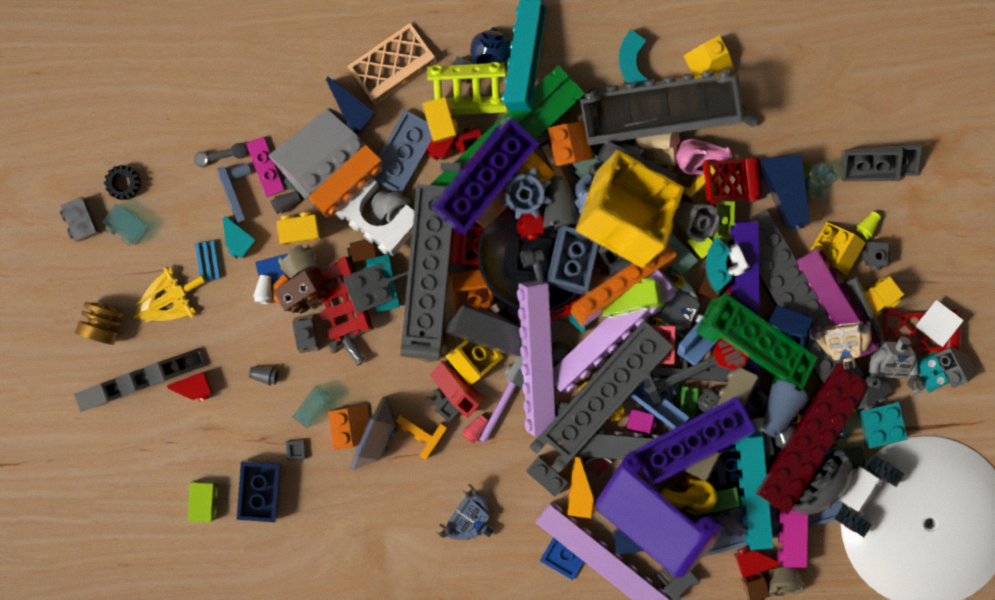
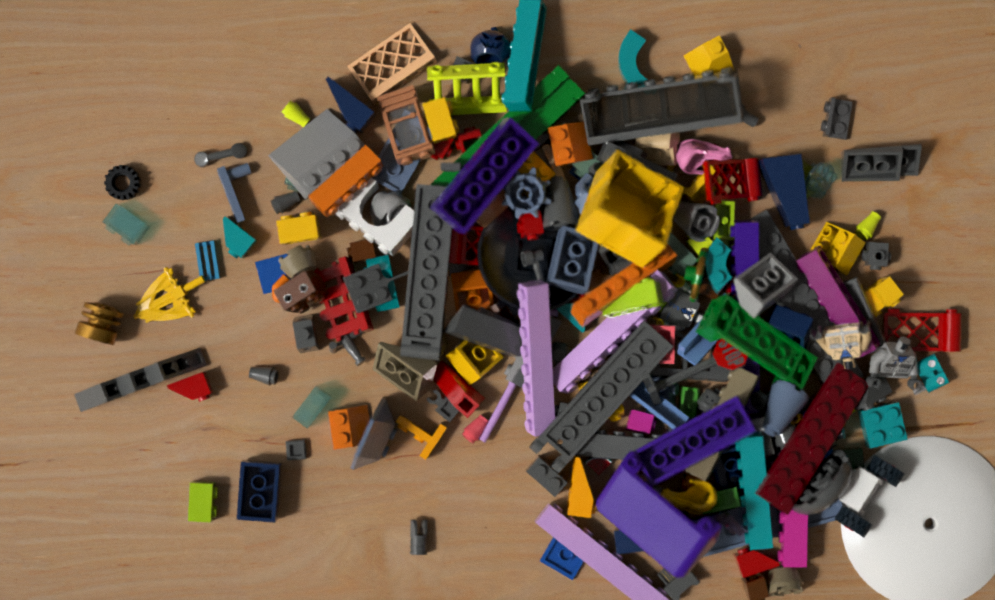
flat silver brick [60,197,100,242] -> none
dark pink plate [246,136,285,197] -> none
white cone [253,275,272,304] -> none
torso [436,484,495,540] -> none
red axle [550,300,578,325] -> none
white bracket [728,243,748,276] -> none
white sticker [916,300,964,347] -> none
dark grey slope [935,347,978,388] -> none
none -> neon yellow cone [281,100,310,127]
none -> dark tan slope [373,342,437,401]
none -> nougat door [377,85,435,166]
none -> dark grey hinge [410,519,428,555]
none -> piece [684,247,708,303]
none -> light grey slope [734,253,798,318]
none -> flat silver bracket [821,97,853,140]

